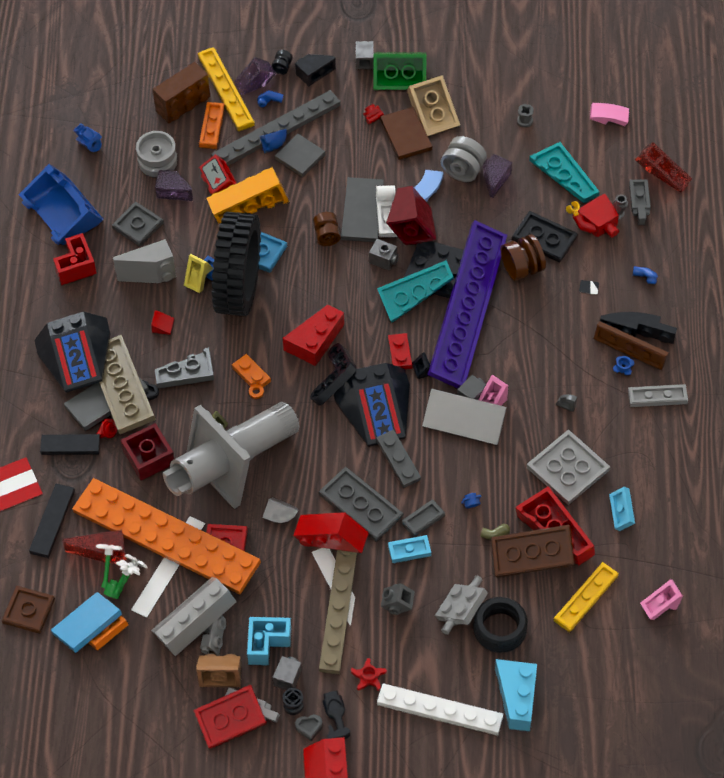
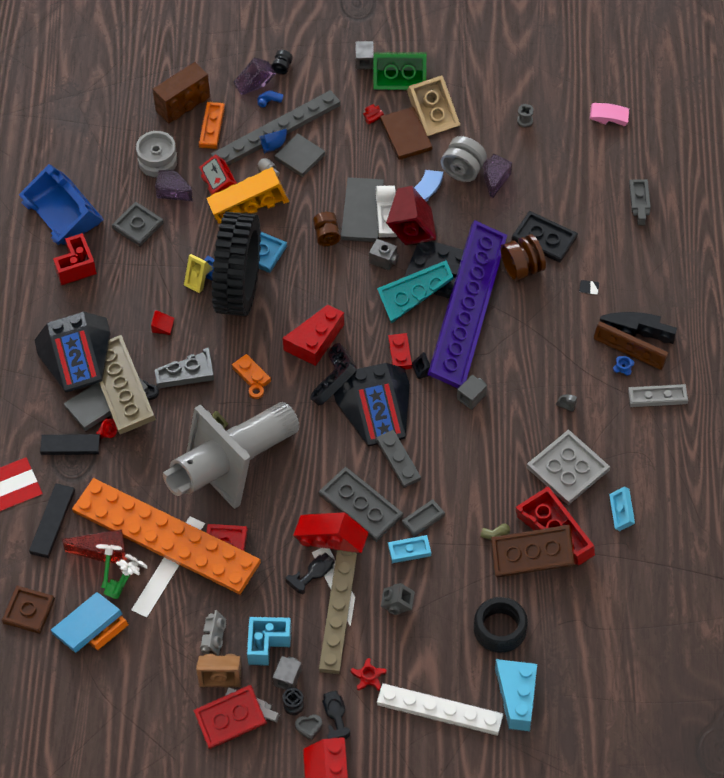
blue hips [73,124,102,152] -> none
light grey slope [113,239,176,283] -> none
dark red brick [121,423,175,481] -> none
light grey slope [151,577,236,656] -> none
yellow tile [198,47,255,132] -> none
flat silver brick [262,497,298,523] -> none
black slope [295,54,336,86] -> none
light grey tile [422,389,507,445] -> none
light grey plate [435,576,488,635] -> none
blue plate [461,493,482,508] -> none
bright pink slope [478,375,508,406] -> none
teal wing [529,142,600,203] -> none
yellow tile [554,562,619,633] -> none
red torso [566,193,628,238] -> none
blue arm [633,266,658,284] -> none
clear red slope [635,142,692,192] -> none
bright pink slope [640,579,683,620] -> none
none -> light grey cylinder [258,158,280,177]
none -> black piece [285,553,335,594]

